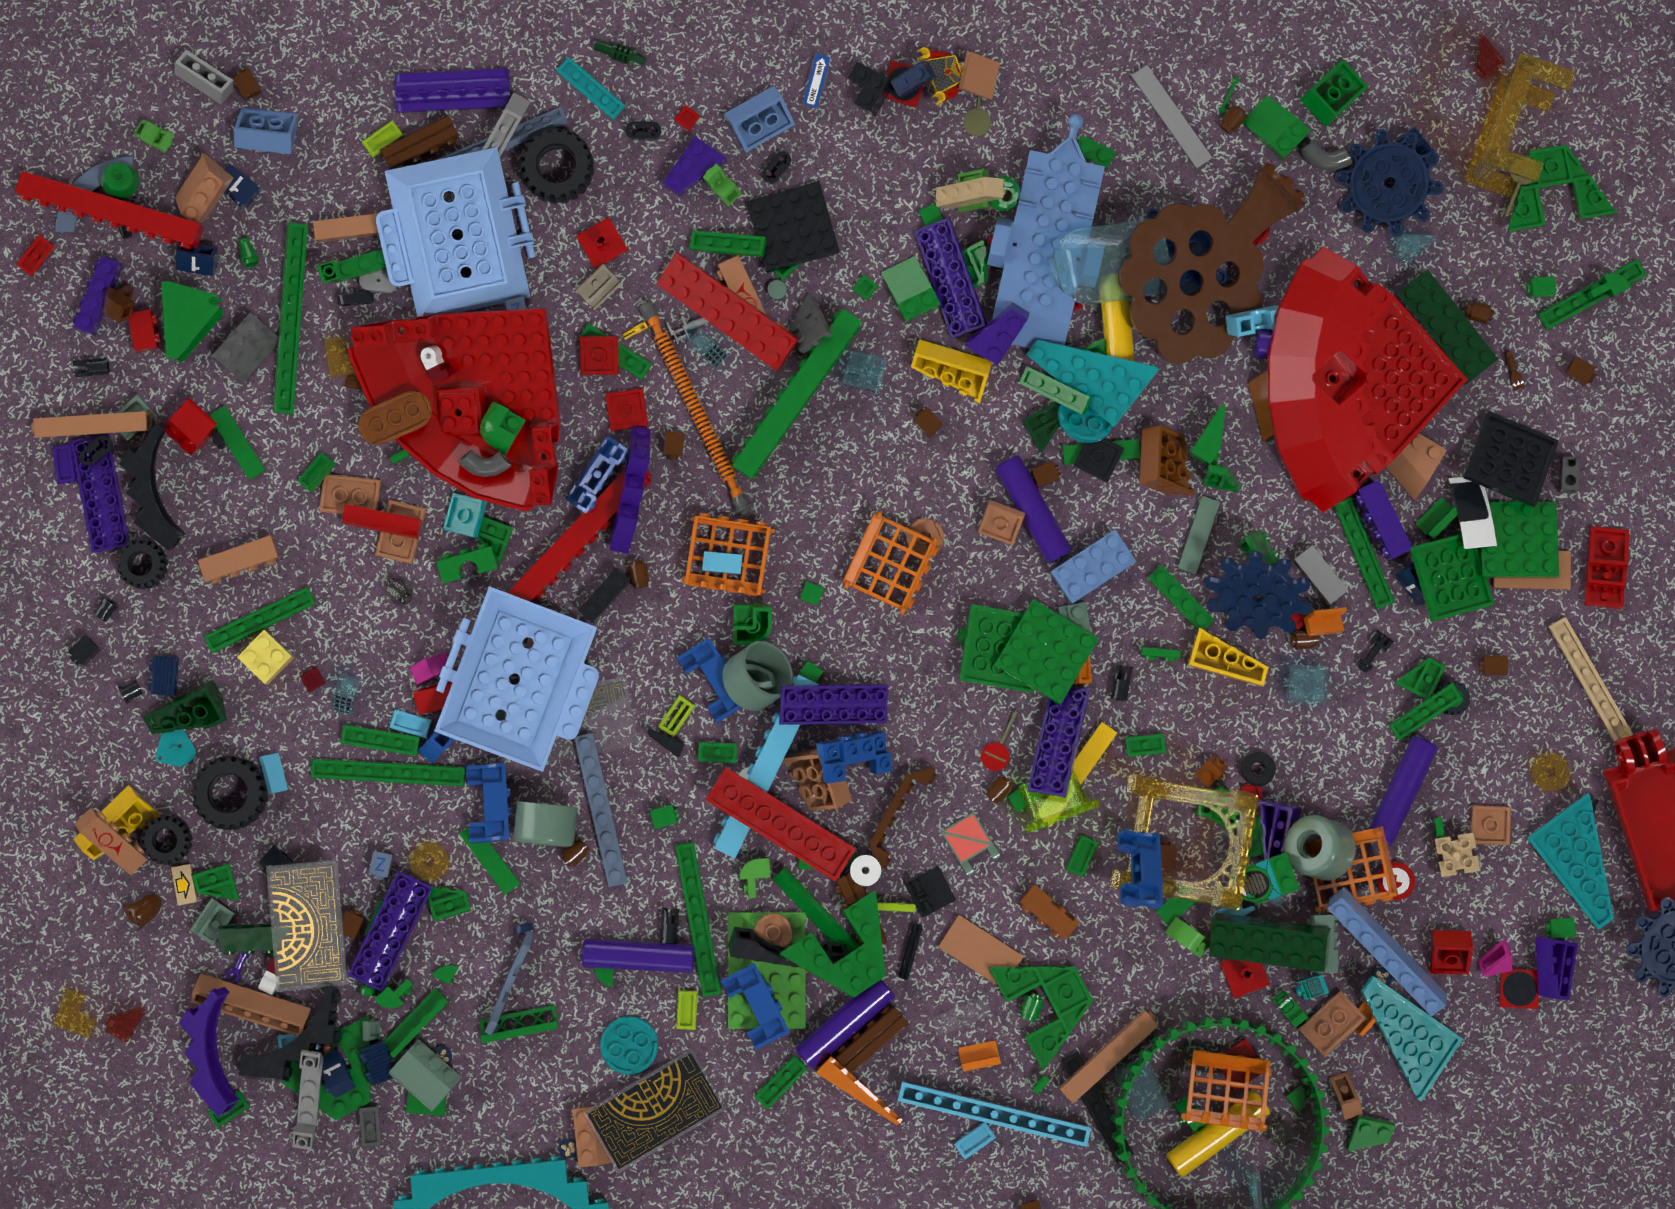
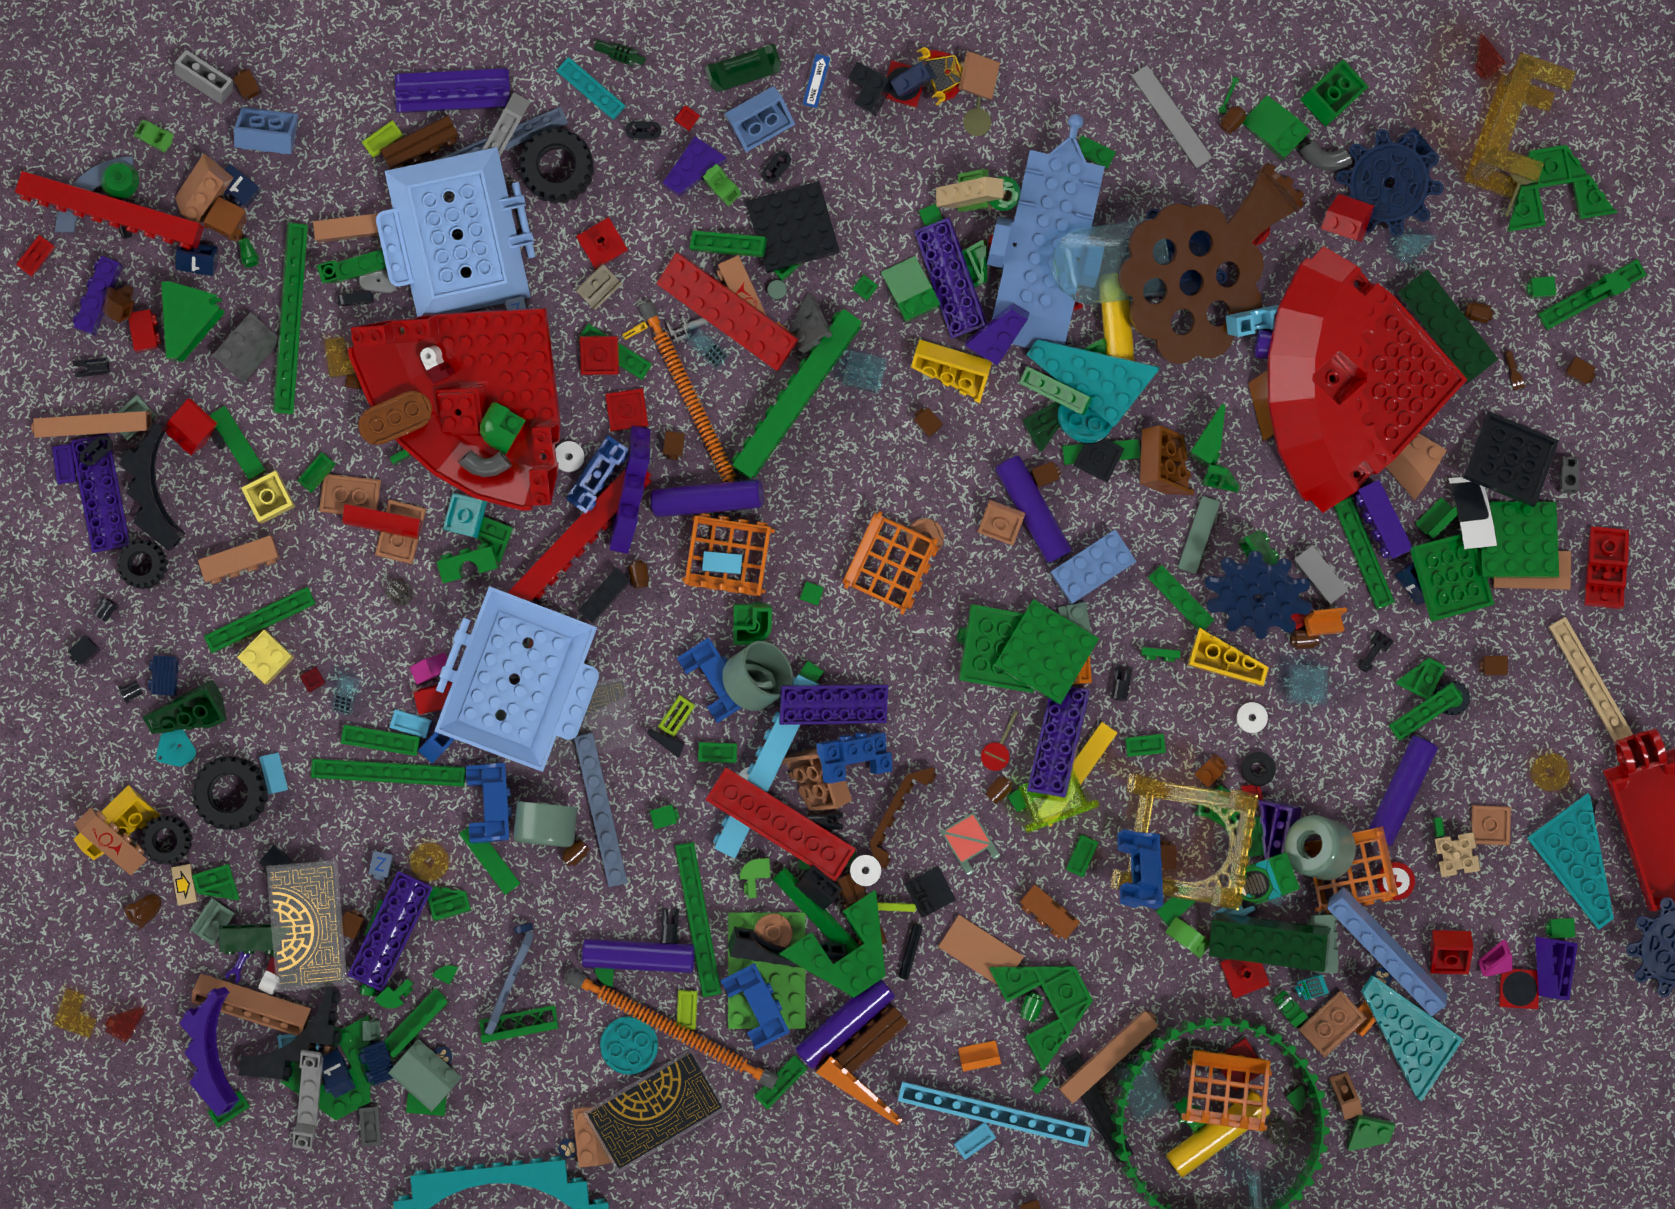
none -> dark orange plate [204,196,247,242]
none -> light yellow brick [241,471,296,524]
none -> white piece [555,441,585,472]
none -> orange hose [564,967,779,1089]
none -> dark purple cylinder [651,479,764,518]
none -> dark green piece [705,44,781,92]
none -> black hinge [795,865,842,910]
none -> black hinge [808,812,843,830]
none -> white piece [1236,702,1268,733]
none -> red slope [1321,194,1374,242]

